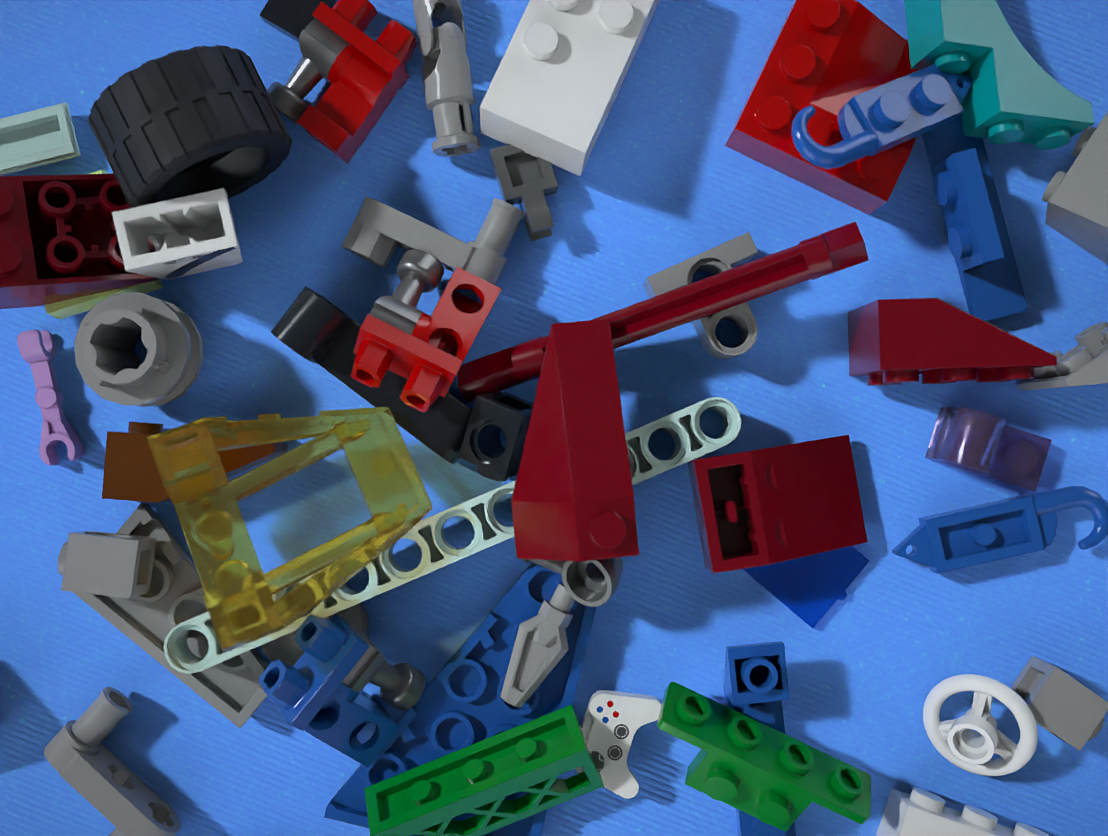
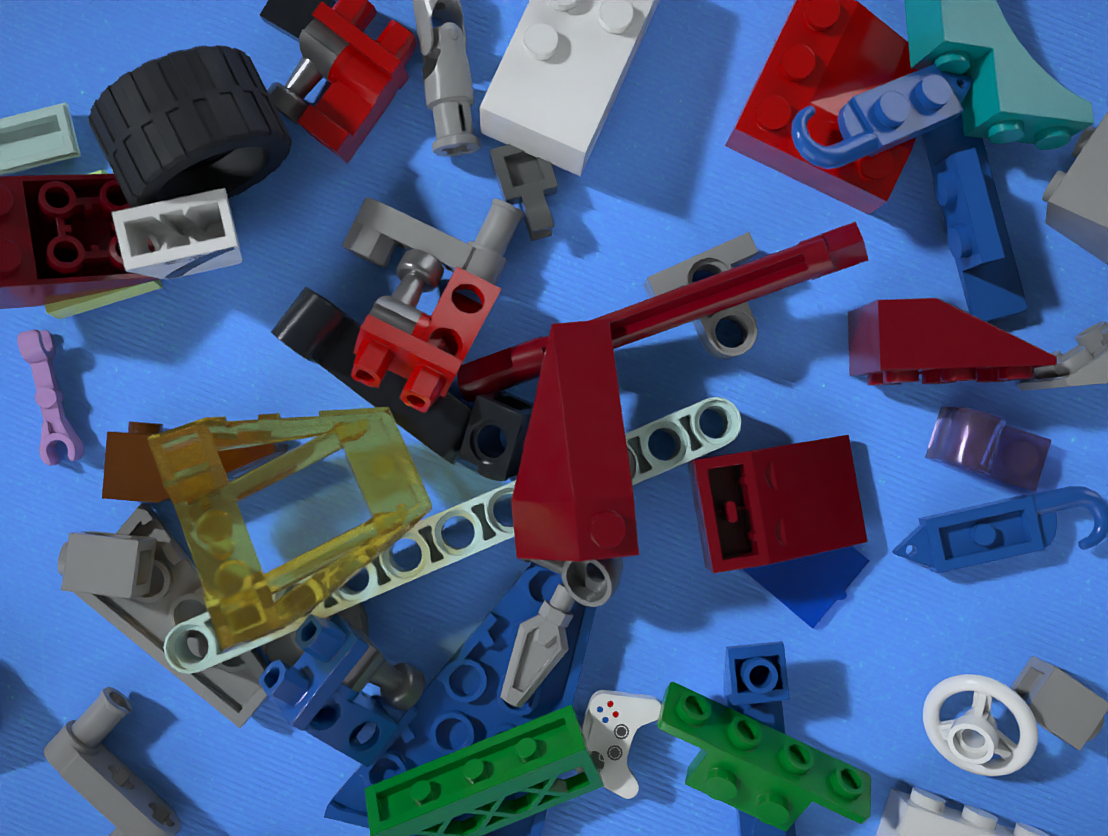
light grey piece [74,292,204,407] -> none

